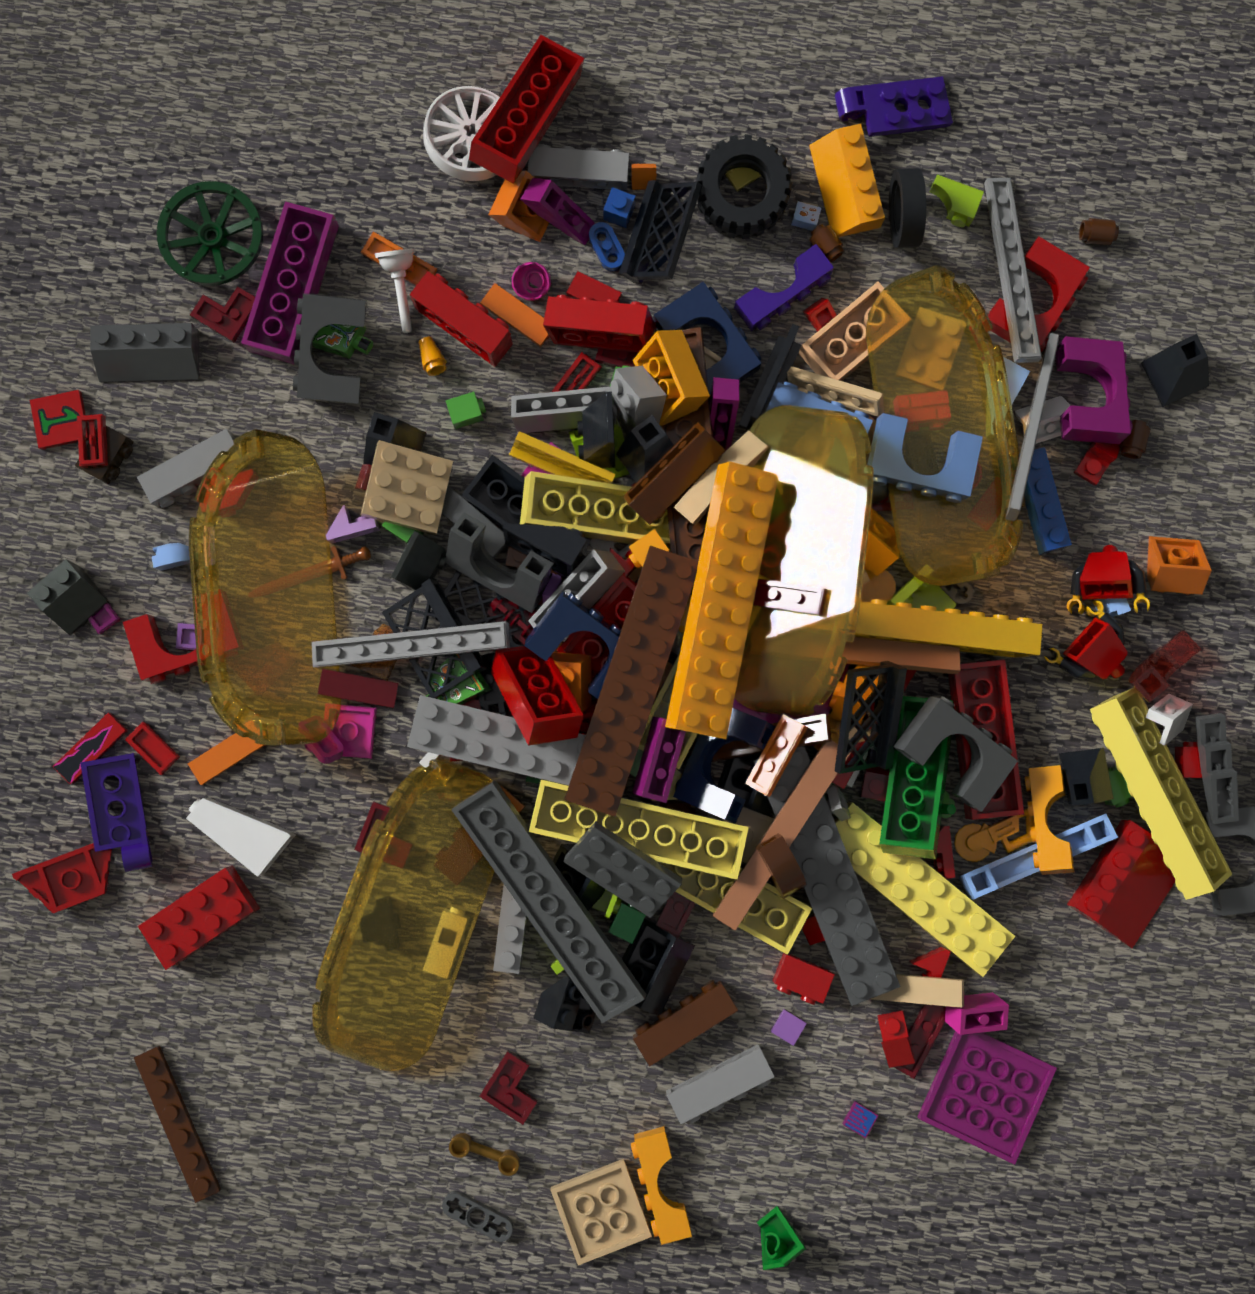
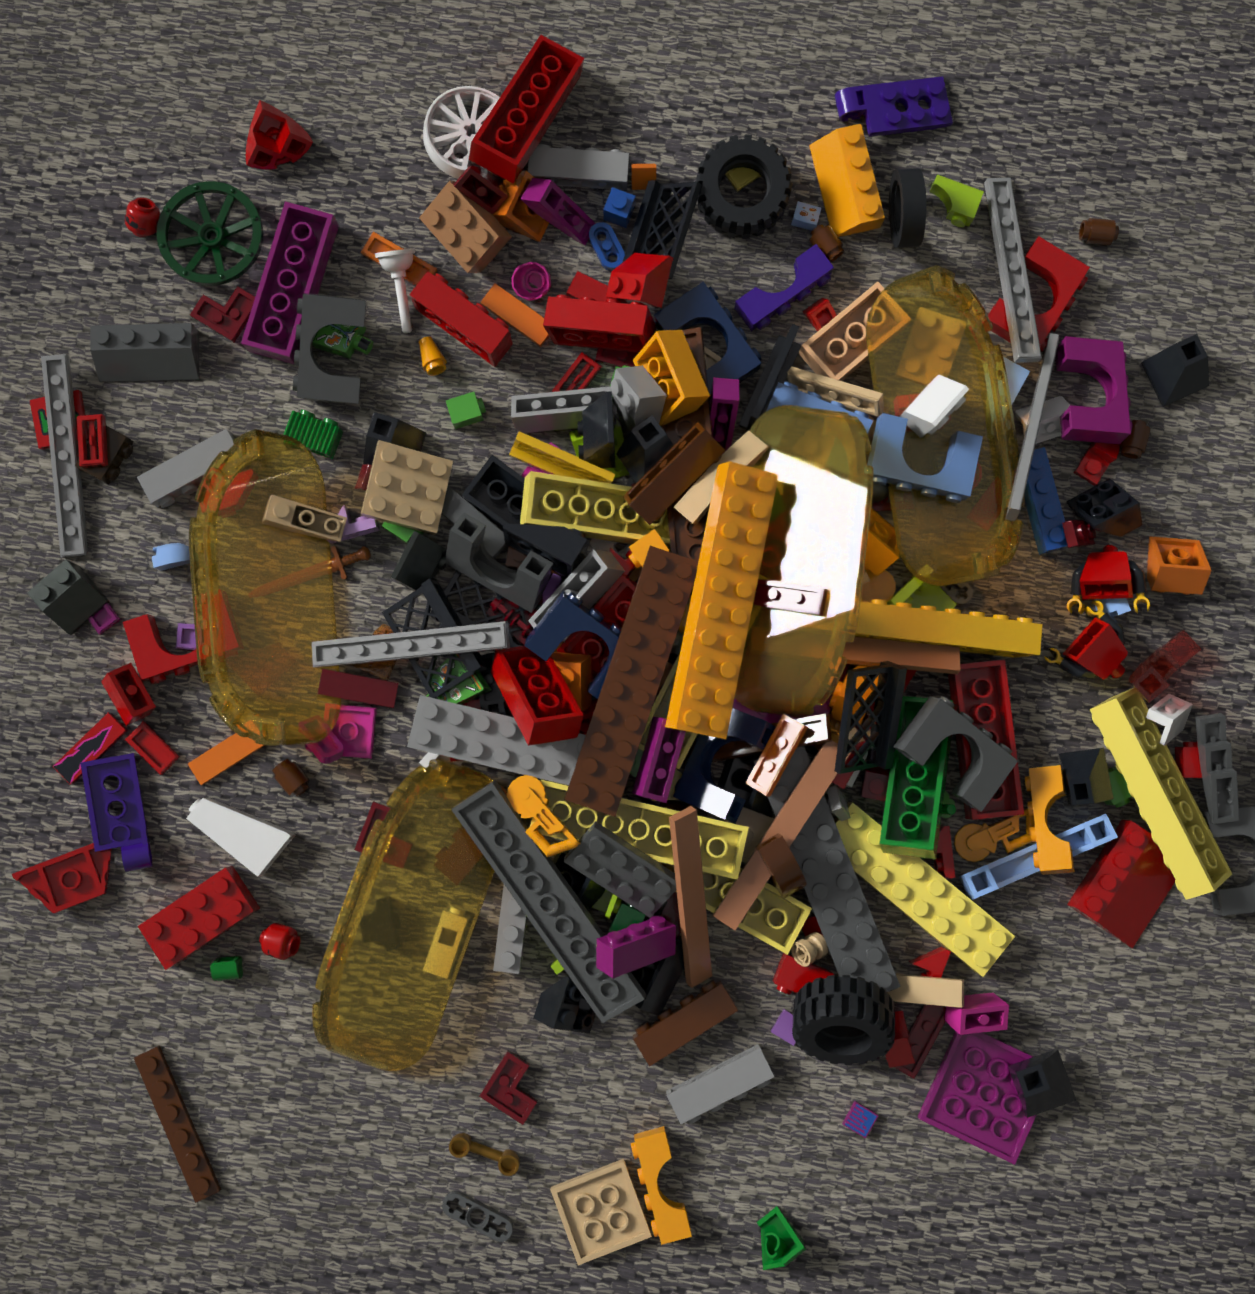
none -> light grey tile [41,354,88,557]
none -> red brick [101,663,156,726]
none -> red head [125,197,160,237]
none -> green brick [210,956,243,981]
none -> red brick [246,100,313,170]
none -> red head [259,923,300,960]
none -> tan slope [262,495,347,542]
none -> reddish brown brick [272,758,310,797]
none -> green brick [282,409,343,460]
none -> medium nougat brick [419,181,512,273]
none -> dark red slope [453,166,508,215]
none -> light orange piece [507,775,581,857]
none -> magenta brick [596,916,676,978]
none -> red slope [606,253,673,308]
none -> nougat tile [669,806,712,988]
none -> tan wheel [791,932,828,967]
none -> black tyre [792,975,895,1065]
none -> white slope [899,375,969,438]
none -> black slope [1008,1049,1076,1118]
none -> dark red plate [1062,520,1096,548]
none -> black slope [1066,478,1143,537]

